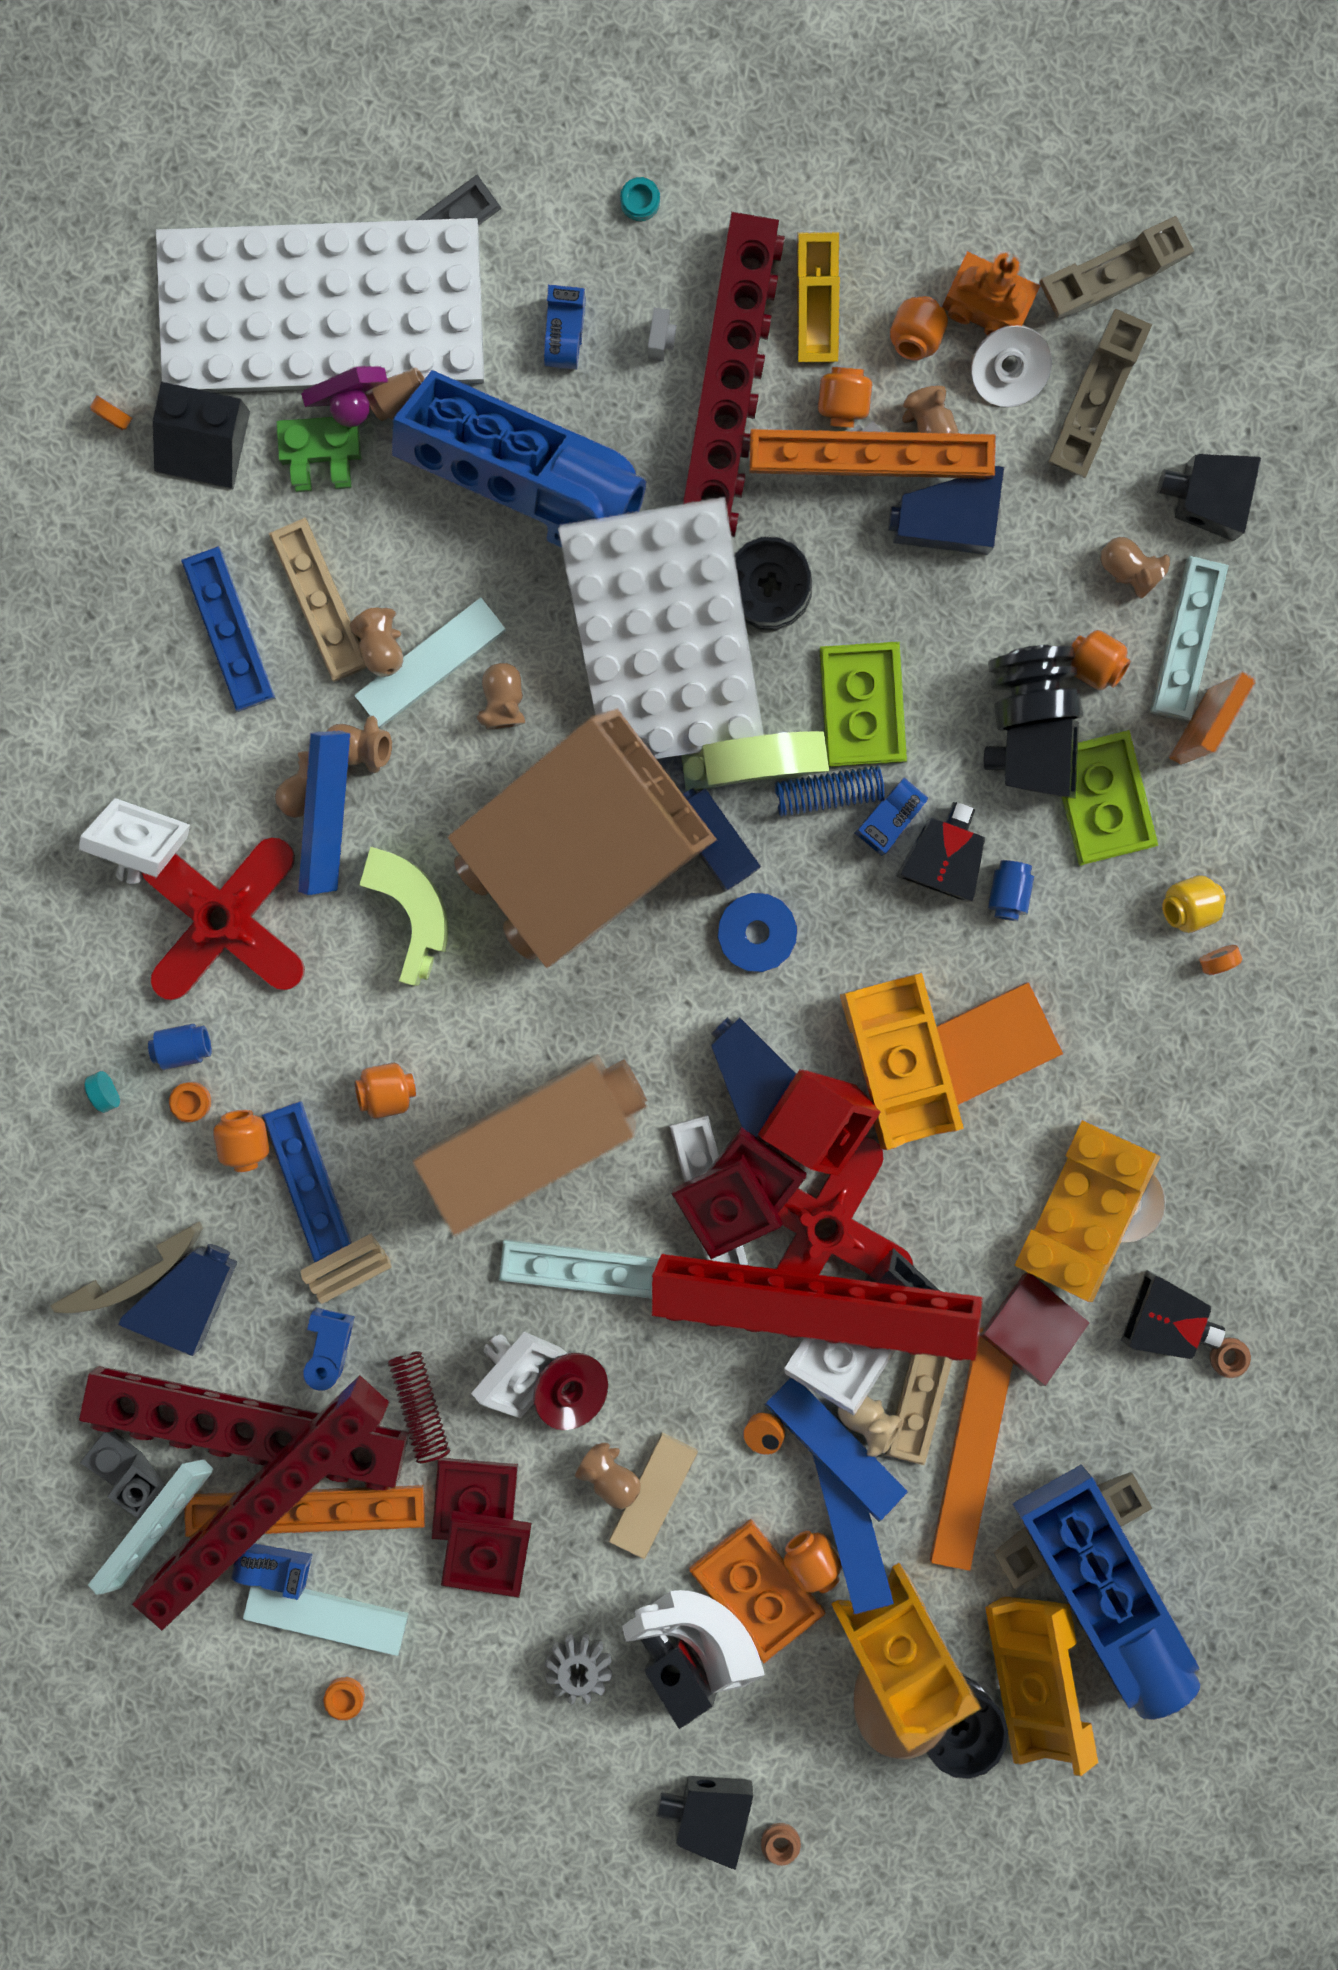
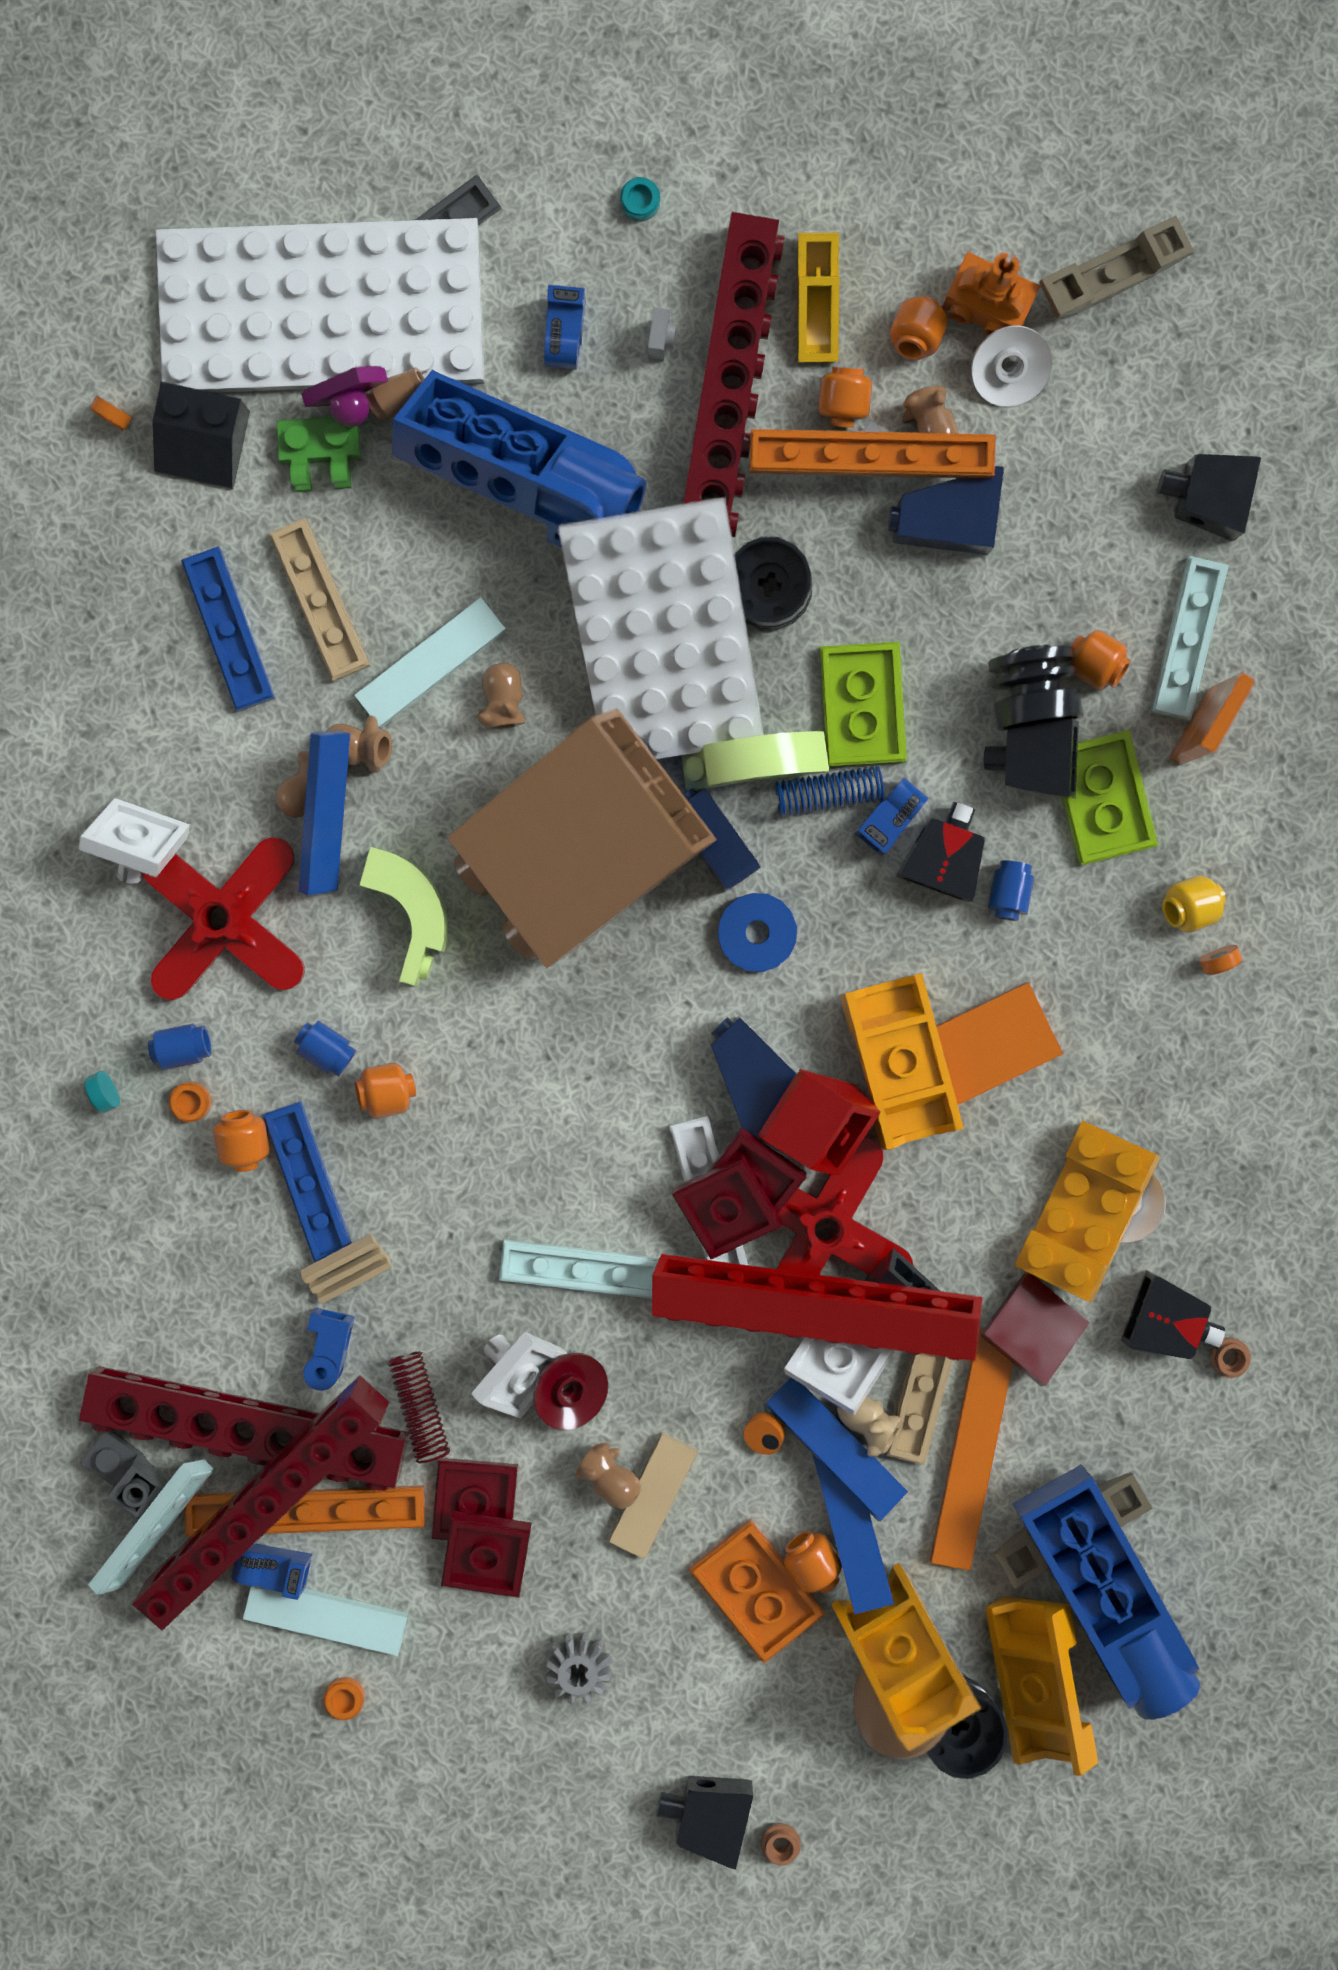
dark tan slope [50,1221,203,1313] -> none
dark blue slope [118,1244,238,1356] -> none
medium nougat animal [349,607,404,677] -> none
medium nougat brick [412,1054,648,1236] -> none
white arch [622,1590,765,1693] -> none
black torso [640,1635,717,1730] -> none
dark tan slope [1048,309,1153,478] -> none
medium nougat animal [1100,537,1170,599] -> none
none -> blue brick [294,1020,357,1077]

